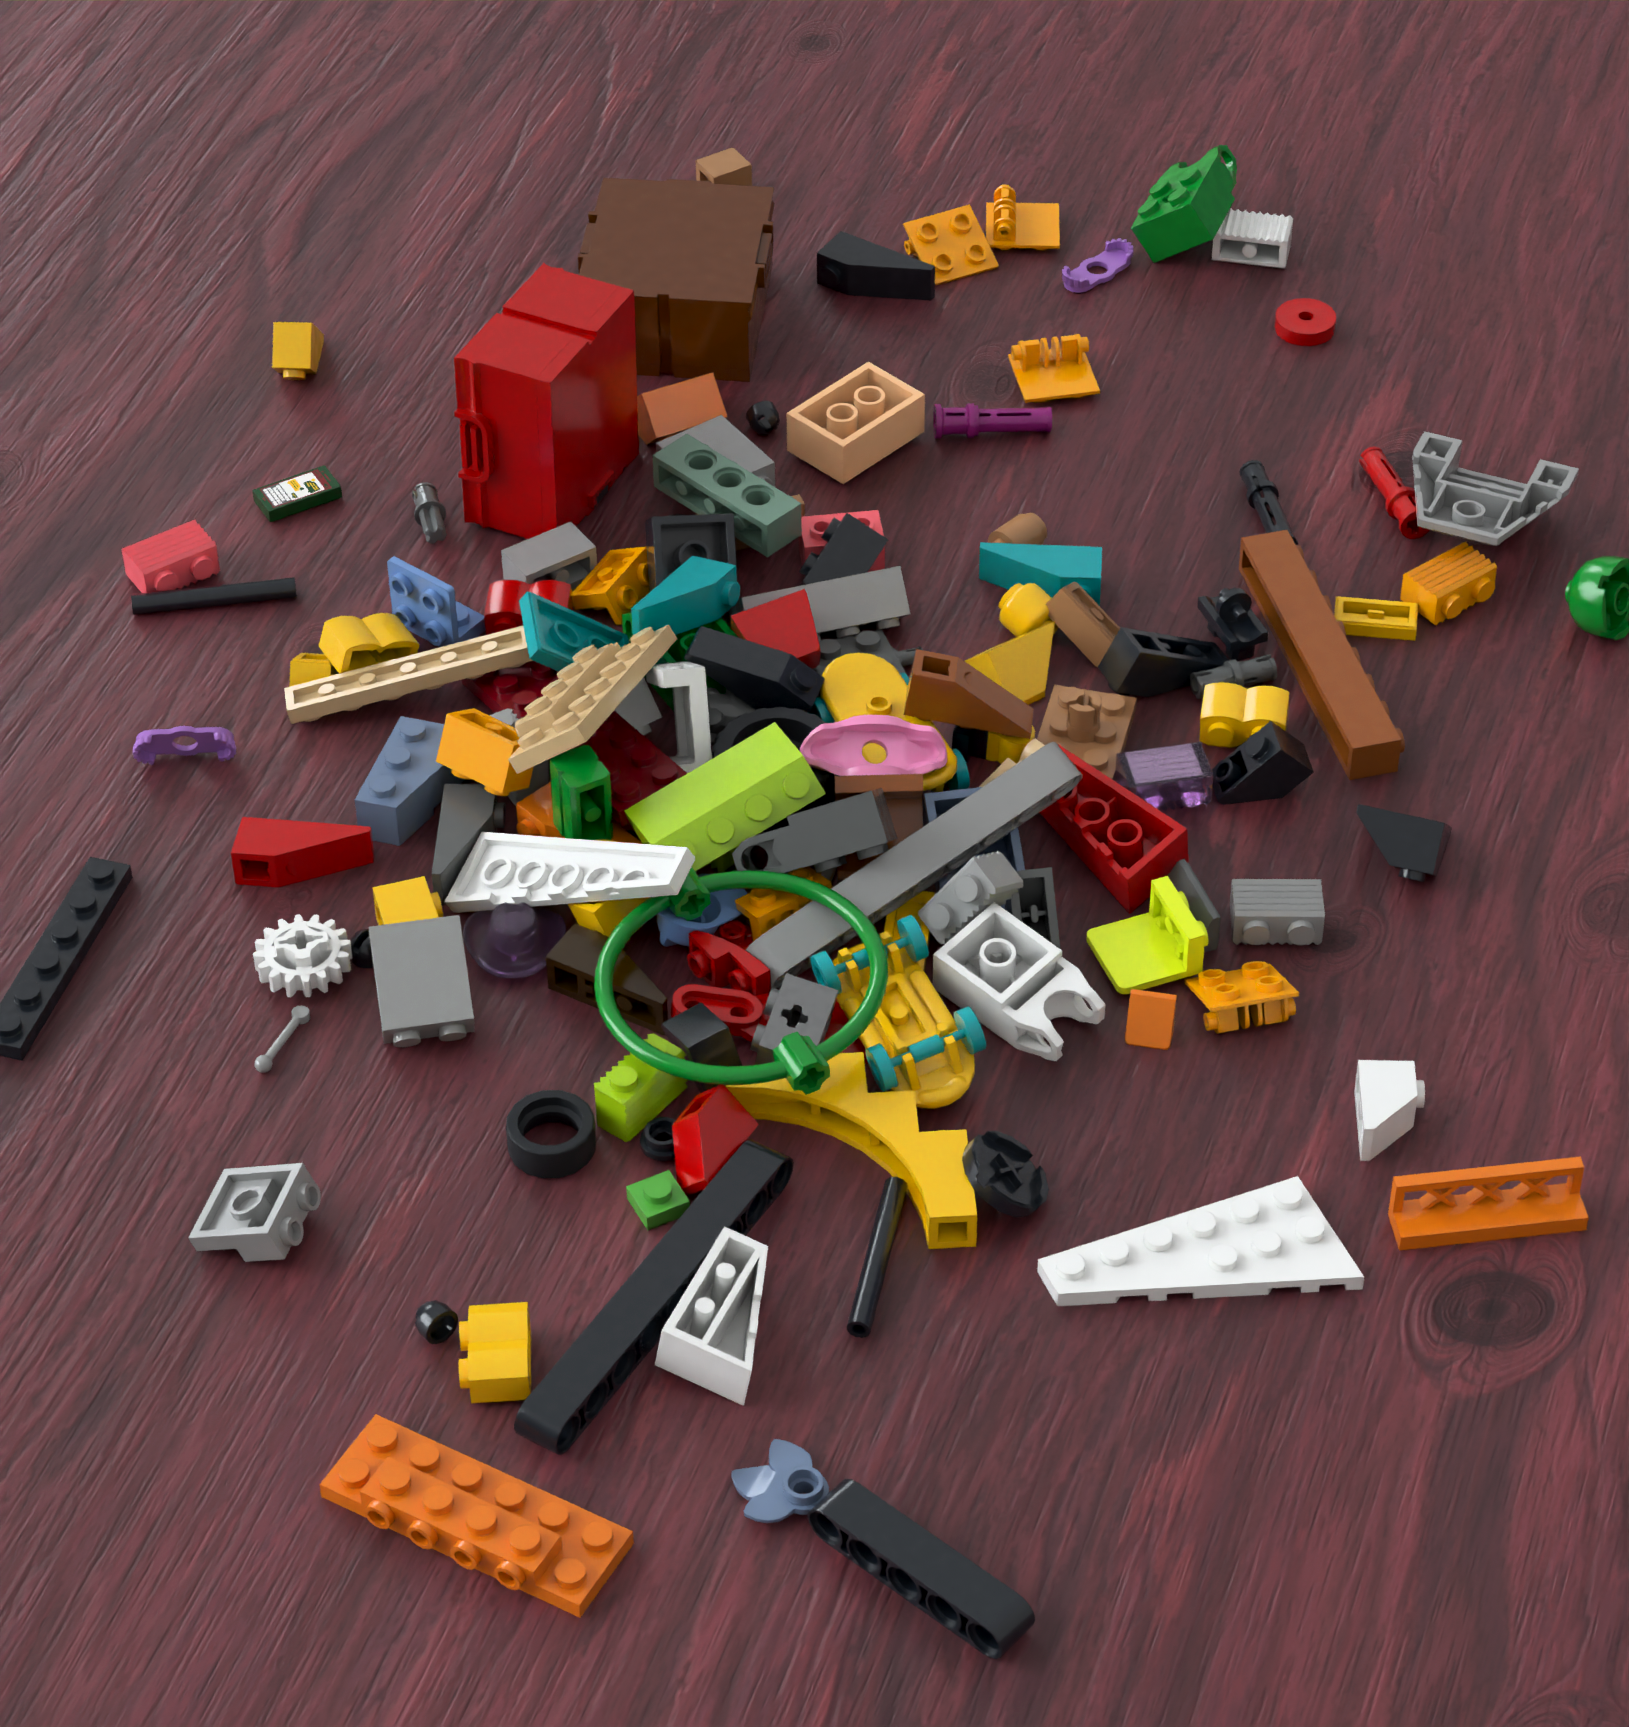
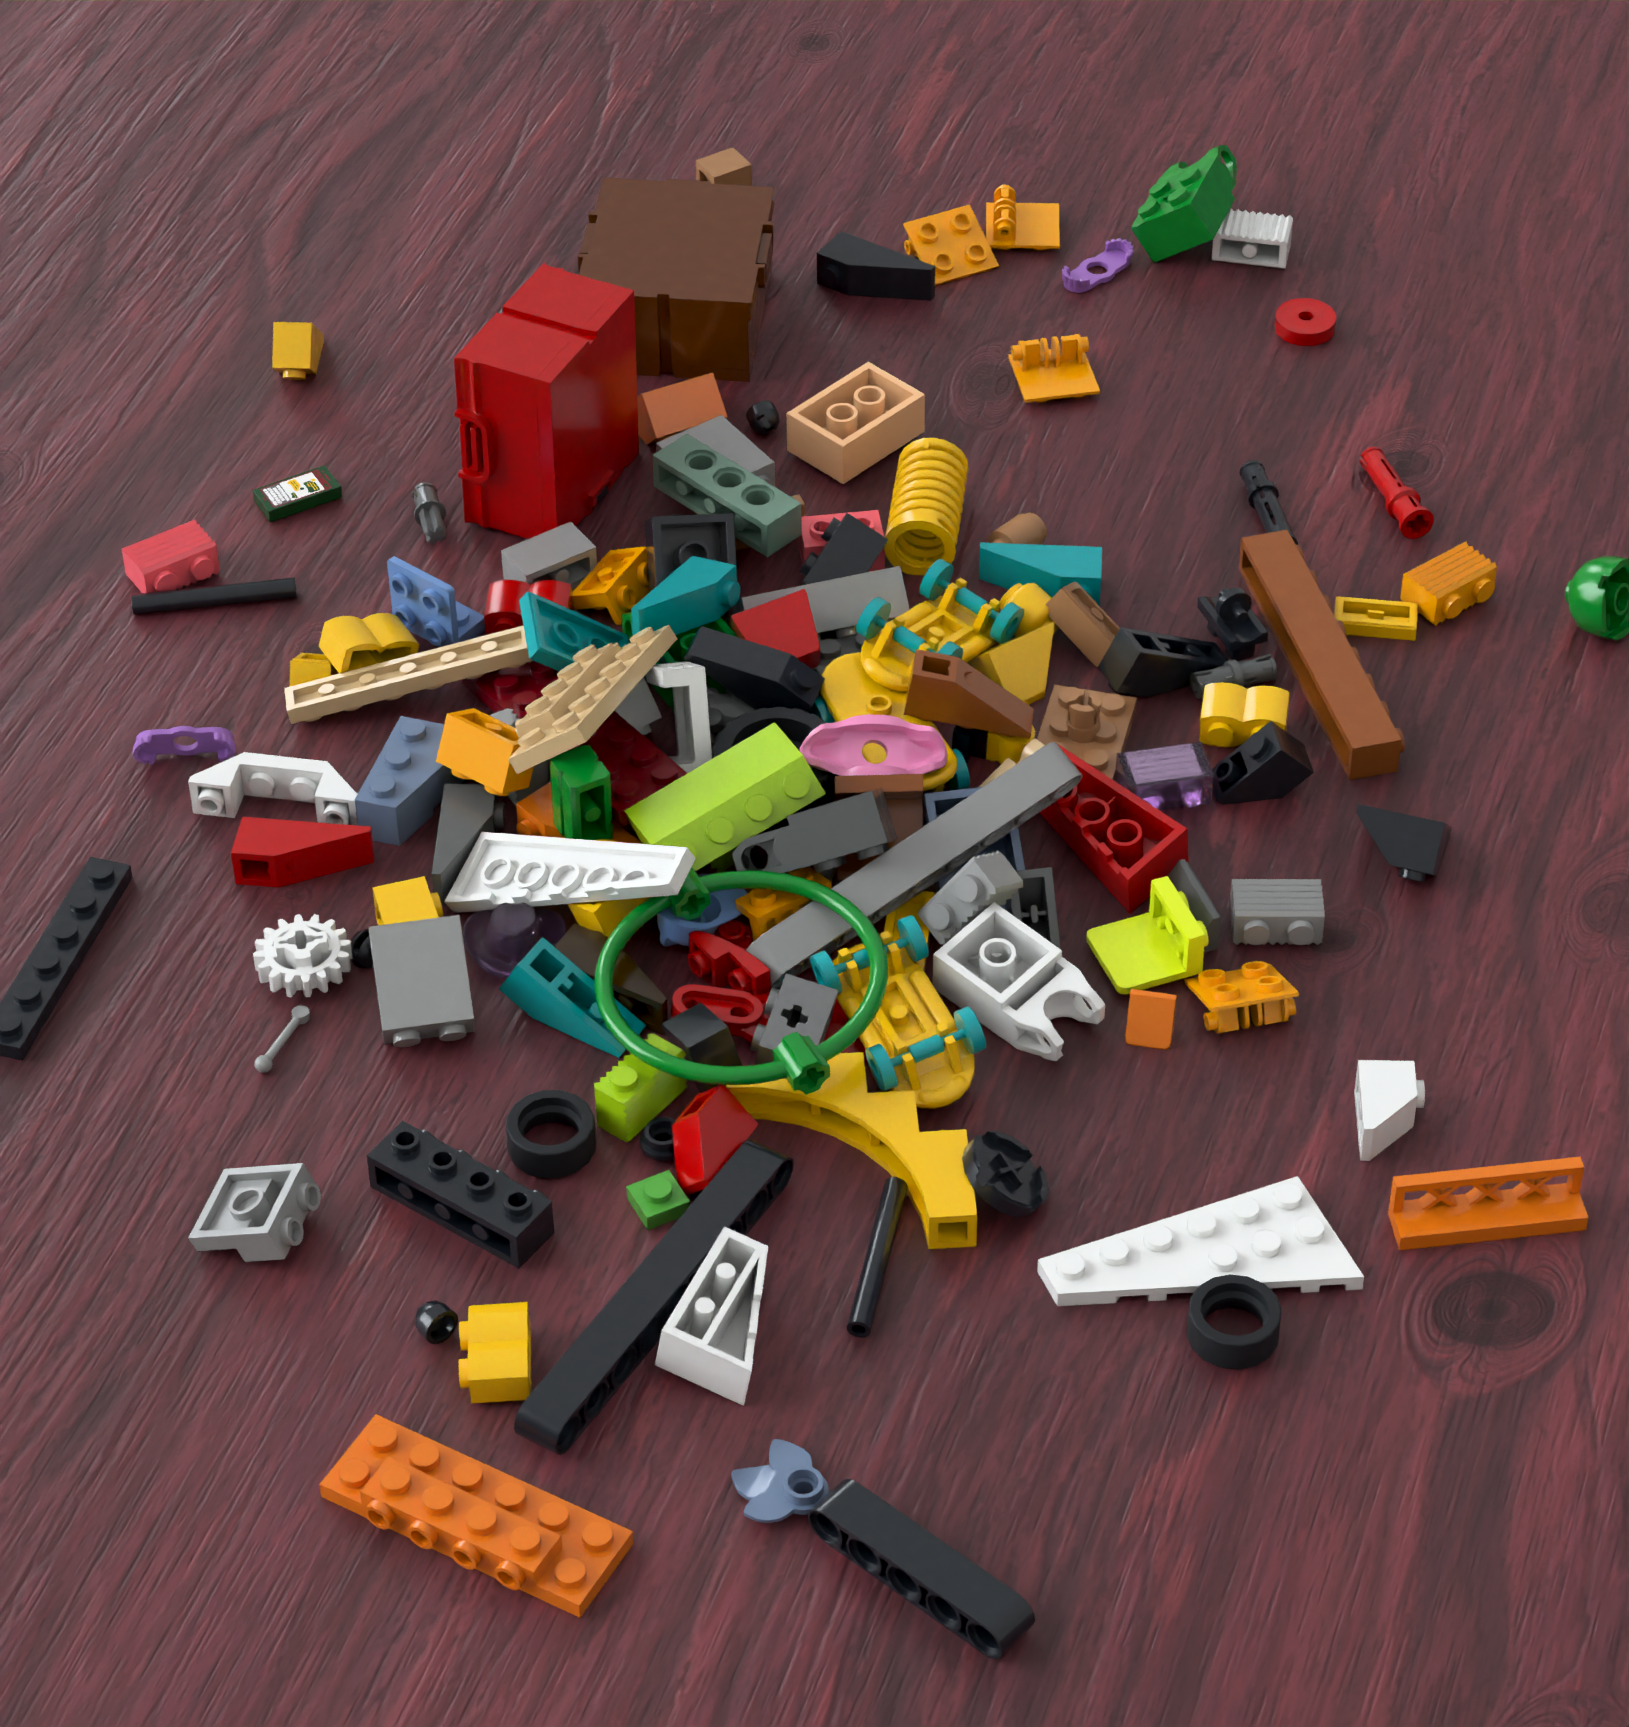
magenta pin [933,403,1052,439] -> none
light grey wedge [1412,431,1579,546] -> none
none -> white slope [188,752,358,826]
none -> black brick [366,1121,555,1269]
none -> teal slope [499,937,646,1058]
none -> yellow piece [856,559,1024,692]
none -> yellow piece [884,438,969,576]
none -> black tyre [1187,1274,1282,1370]

